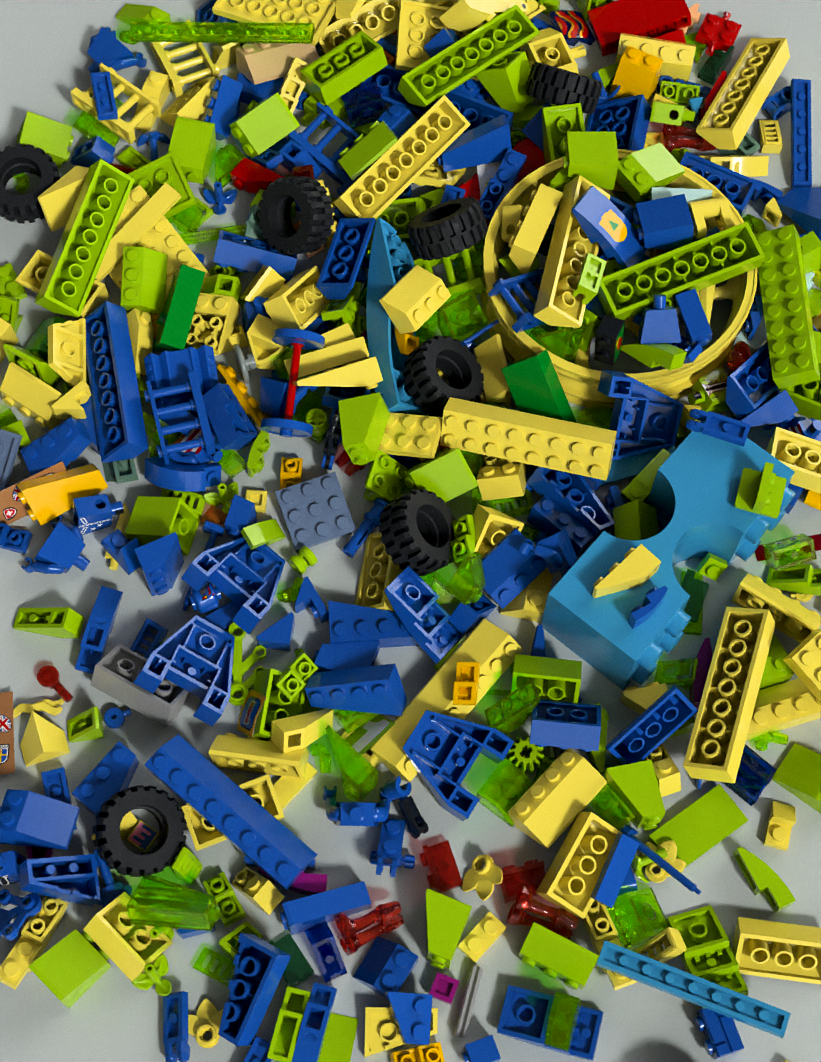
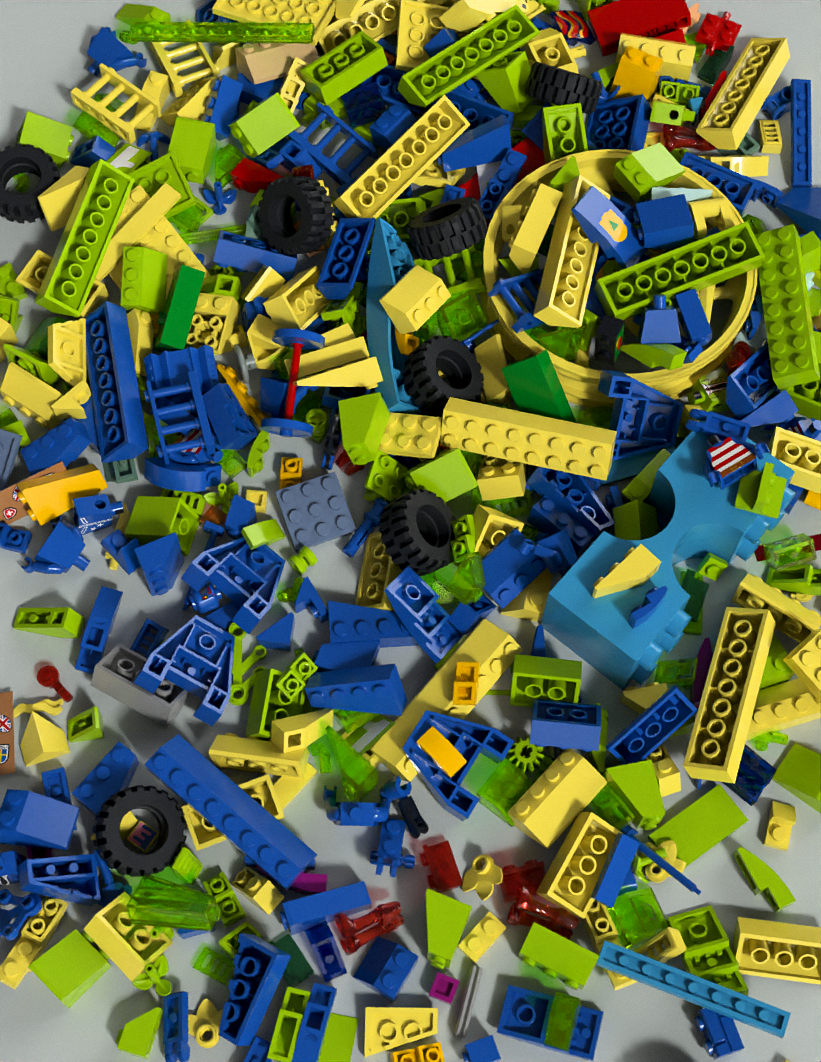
blue tile [90,72,118,120] -> none
blue piece [104,708,132,729] -> none
sticker [237,690,266,737] -> none
lime slope [338,120,398,180] -> none
blue wing [385,991,432,1045] -> none
clear neon green slope [484,680,540,733] -> none
lime slope [562,131,619,190] -> none
lime hinge [573,252,607,305] -> none
light yellow slope [761,198,782,228] -> none
none -> sticker [106,143,152,174]
none -> lime slope [116,1007,163,1060]
none -> yellow slope [416,726,467,778]
none -> torso [703,435,770,490]

